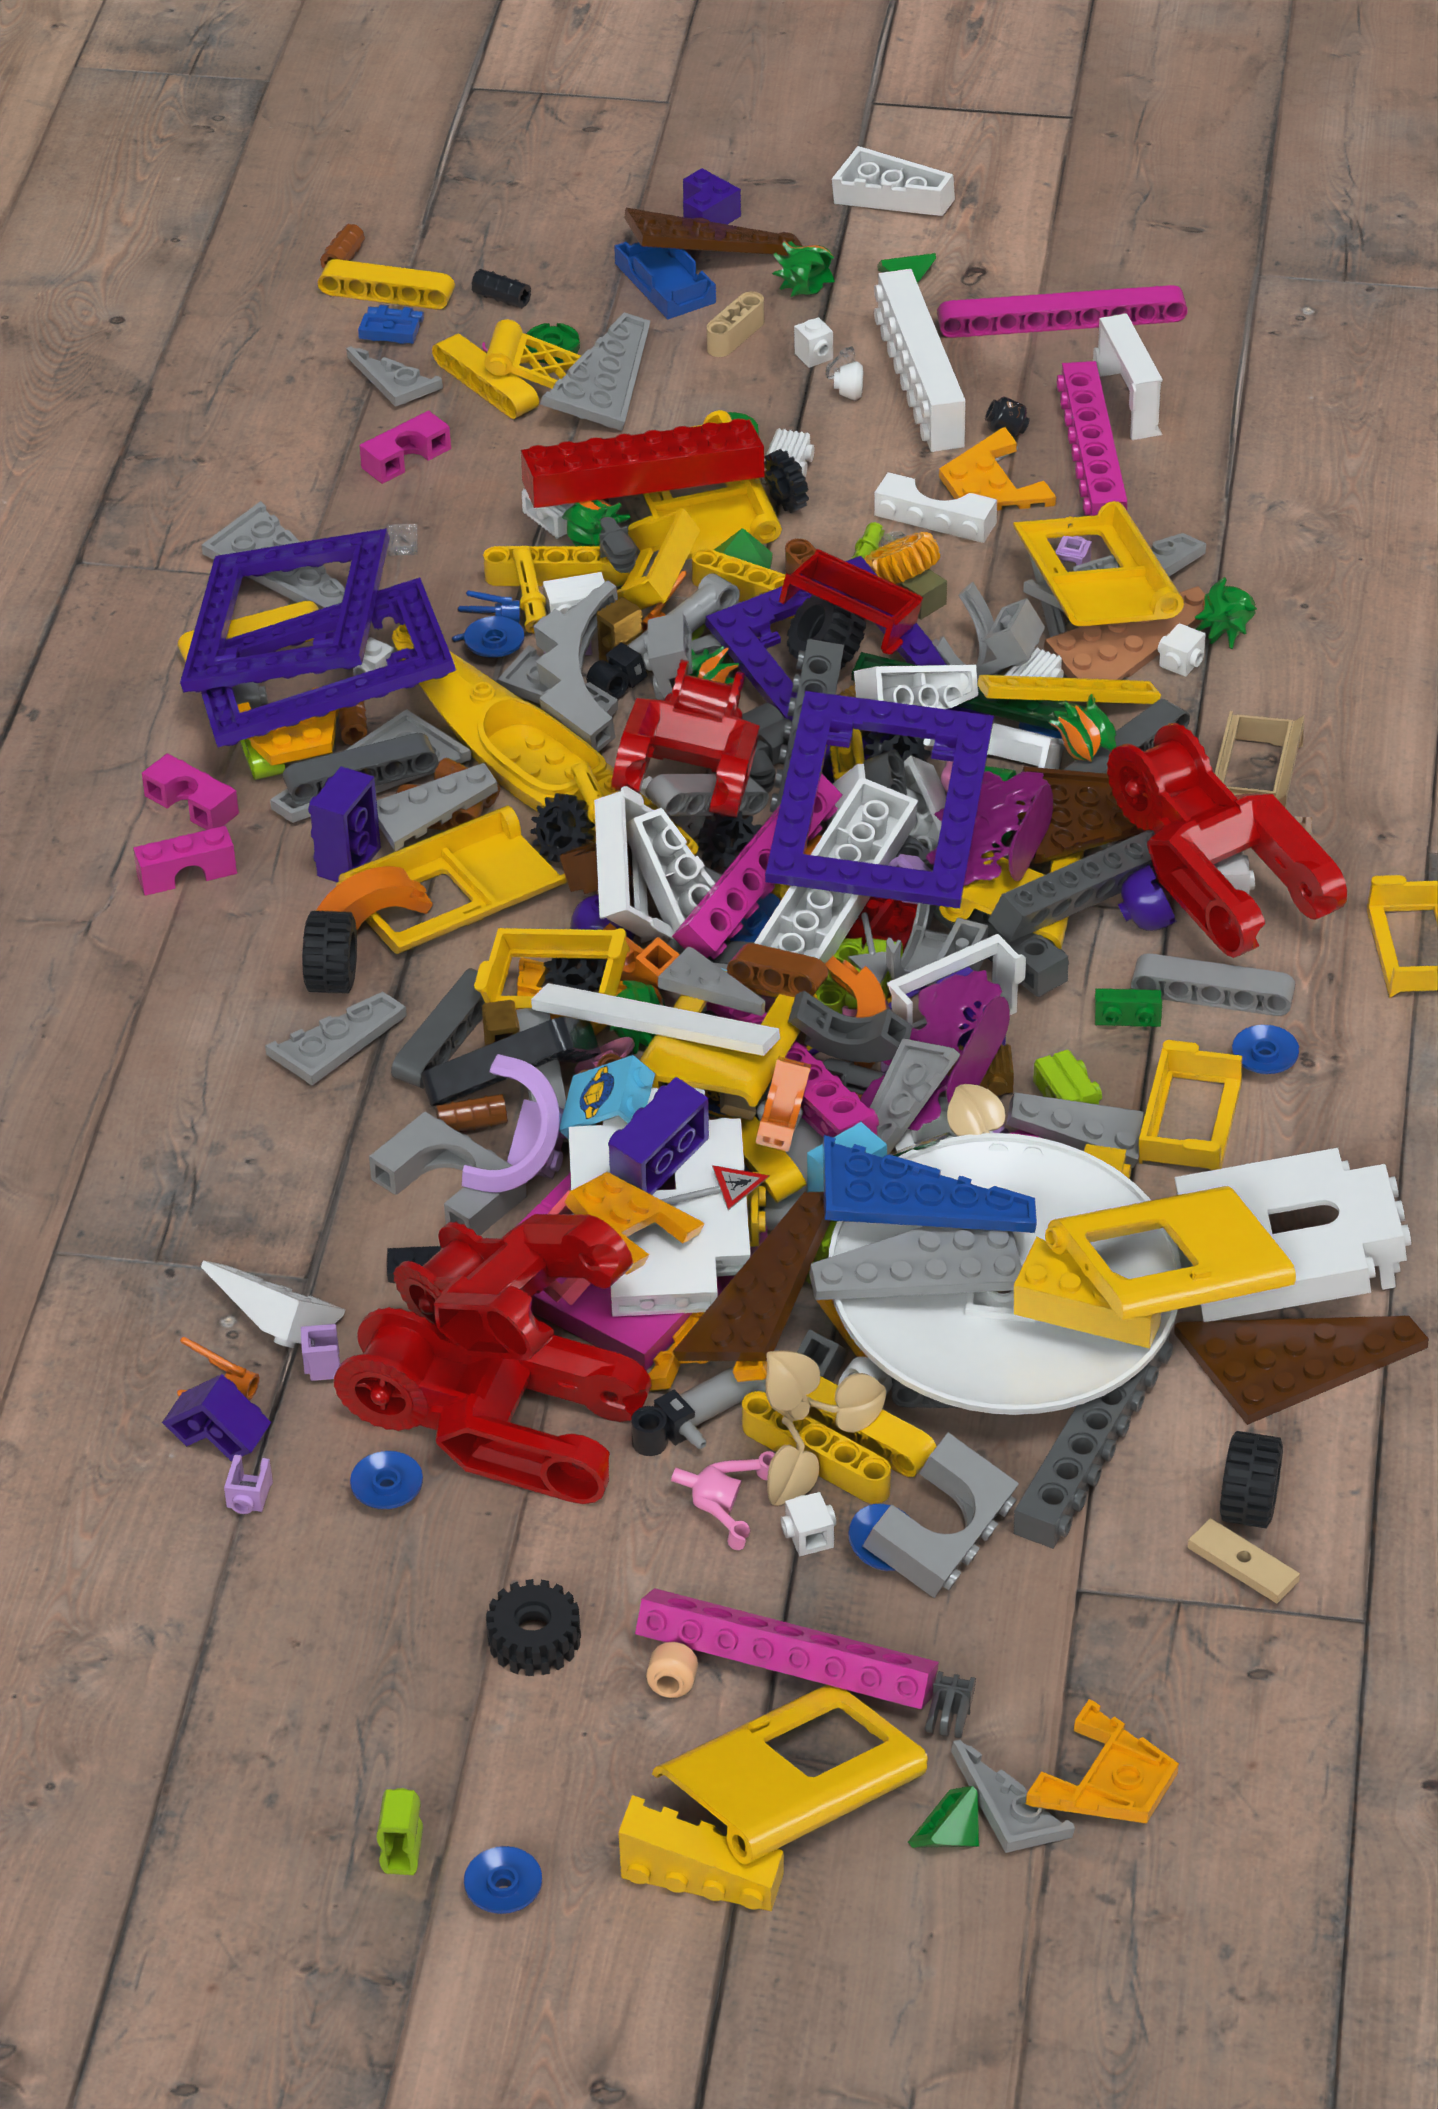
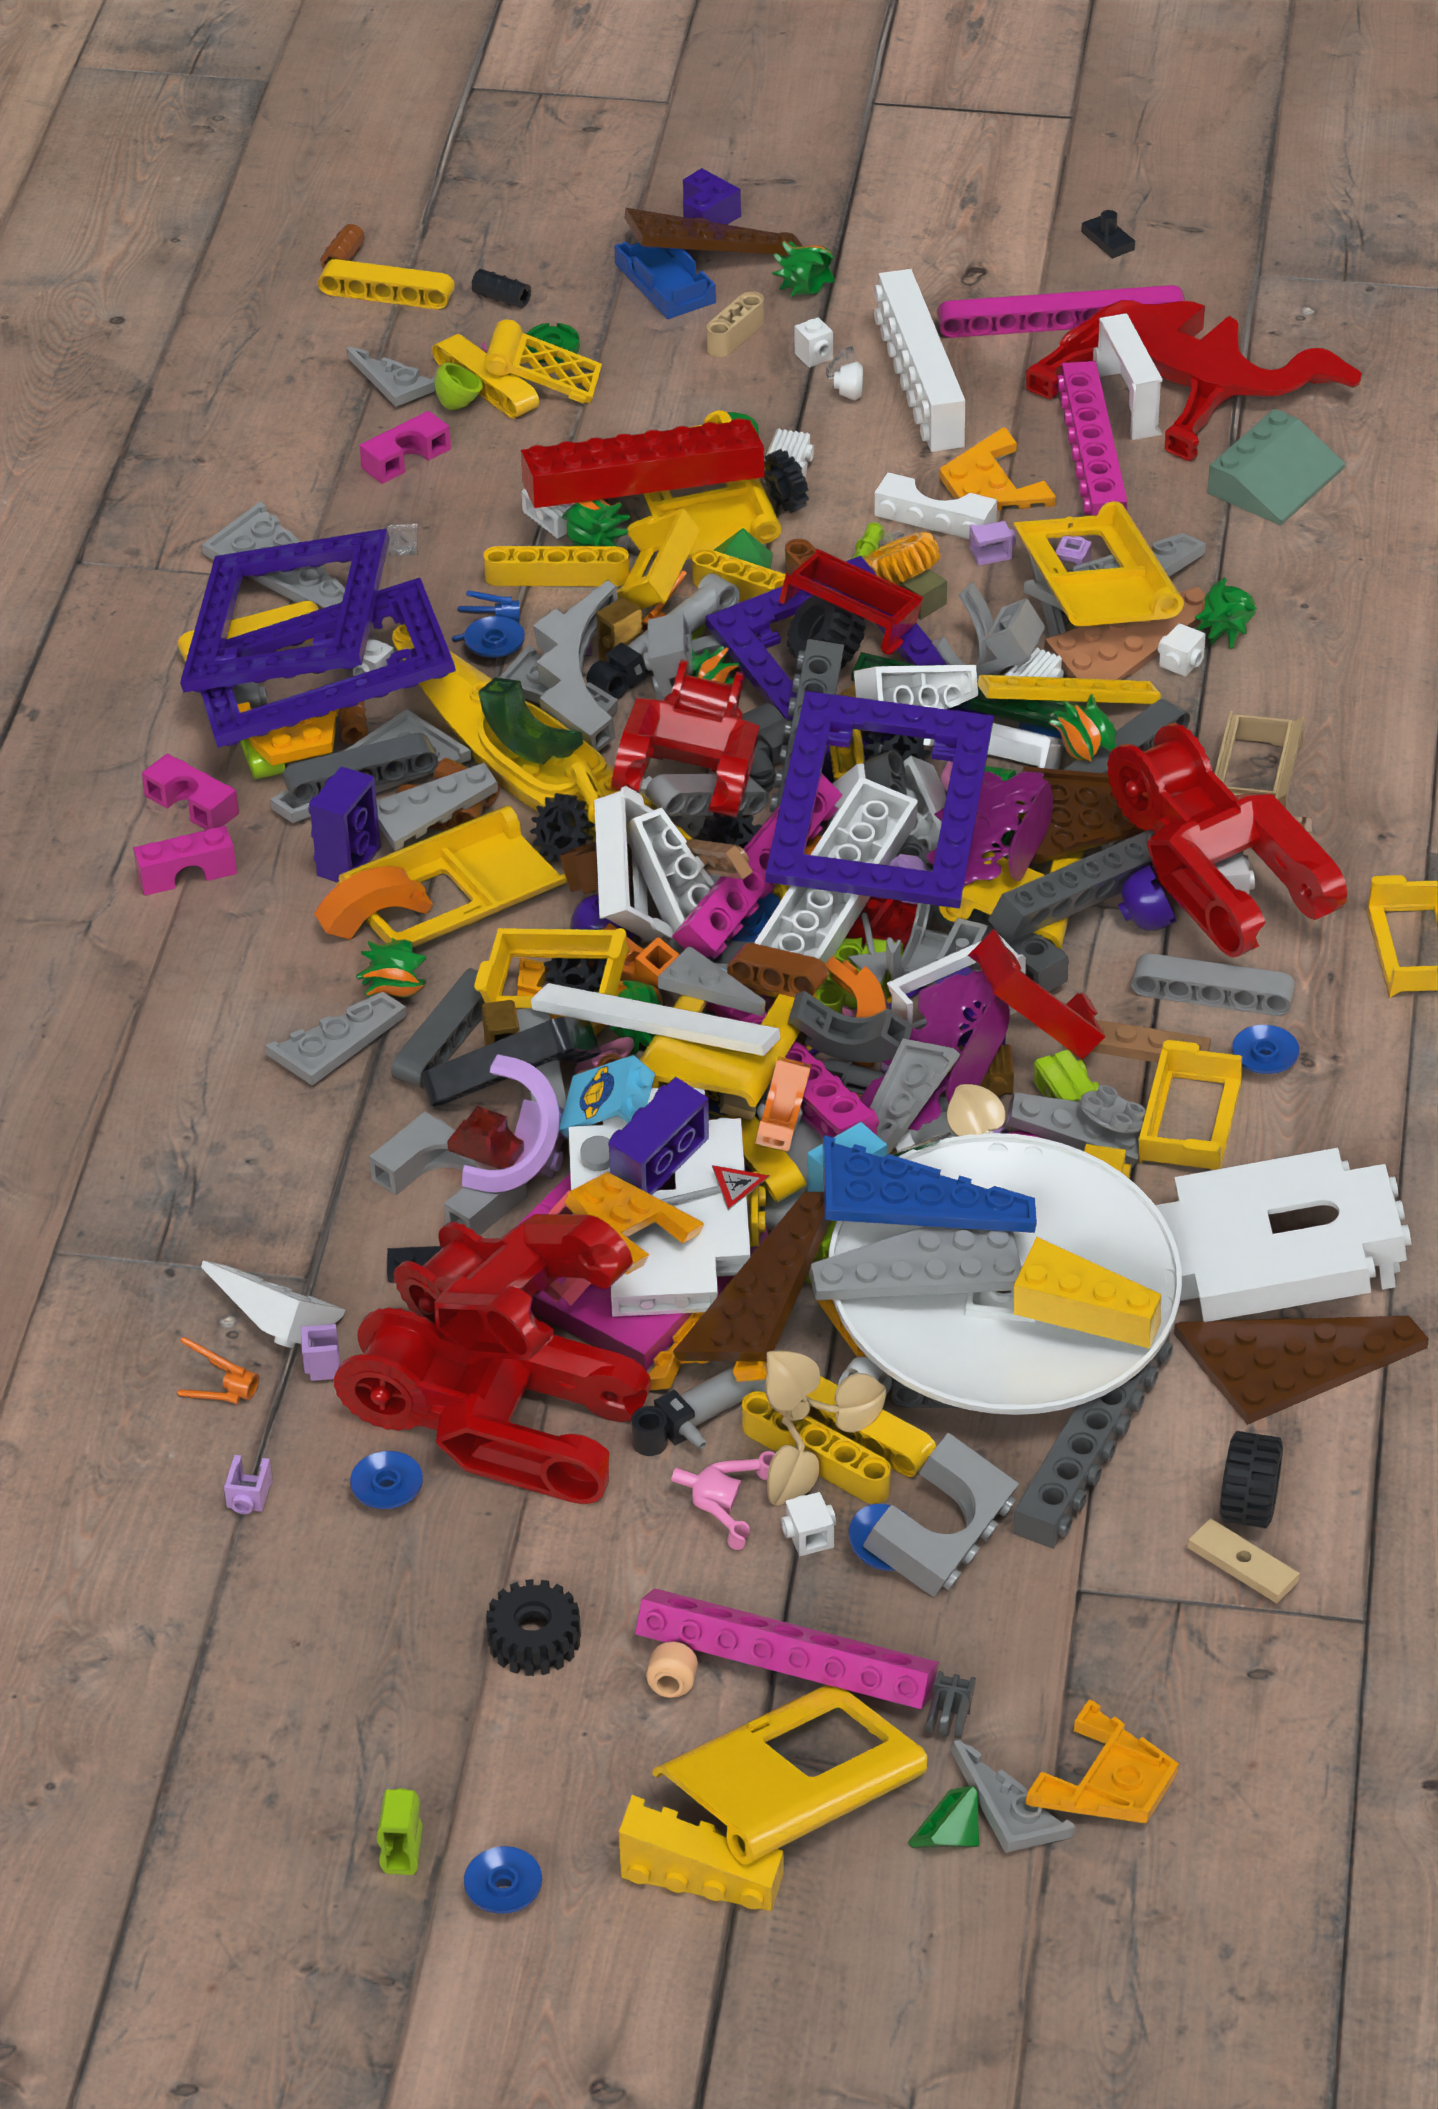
dark purple brick [162,1374,271,1461] -> none
black tyre [302,911,357,993] -> none
blue plate [358,305,424,344] -> none
dark orange axle [436,1094,508,1132] -> none
yellow pin [512,546,547,634] -> none
light grey wing [540,312,651,431] -> none
white brick [543,572,605,614] -> none
dark grey arm [599,517,636,573] -> none
dark grey brick [797,1329,849,1382] -> none
white wedge [832,146,955,216] -> none
green slope [877,253,936,283] -> none
black head [985,396,1030,438] -> none
yellow piece [1045,1186,1296,1321] -> none
green bracket [1095,988,1162,1027] -> none
none -> green hair [356,938,426,998]
none -> lime hat [434,363,483,411]
none -> clear red brick [447,1106,524,1170]
none -> clear green arch [478,677,584,765]
none -> light grey tile [580,1136,610,1171]
none -> medium nougat plate [685,839,753,879]
none -> red piece [968,929,1106,1060]
none -> lavender window [969,521,1016,566]
none -> red animal [1026,300,1362,461]
none -> light grey dish [1080,1085,1146,1133]
none -> black tile [1081,210,1135,259]
none -> medium nougat plate [1091,1020,1211,1063]
none -> sand green slope [1208,408,1345,526]

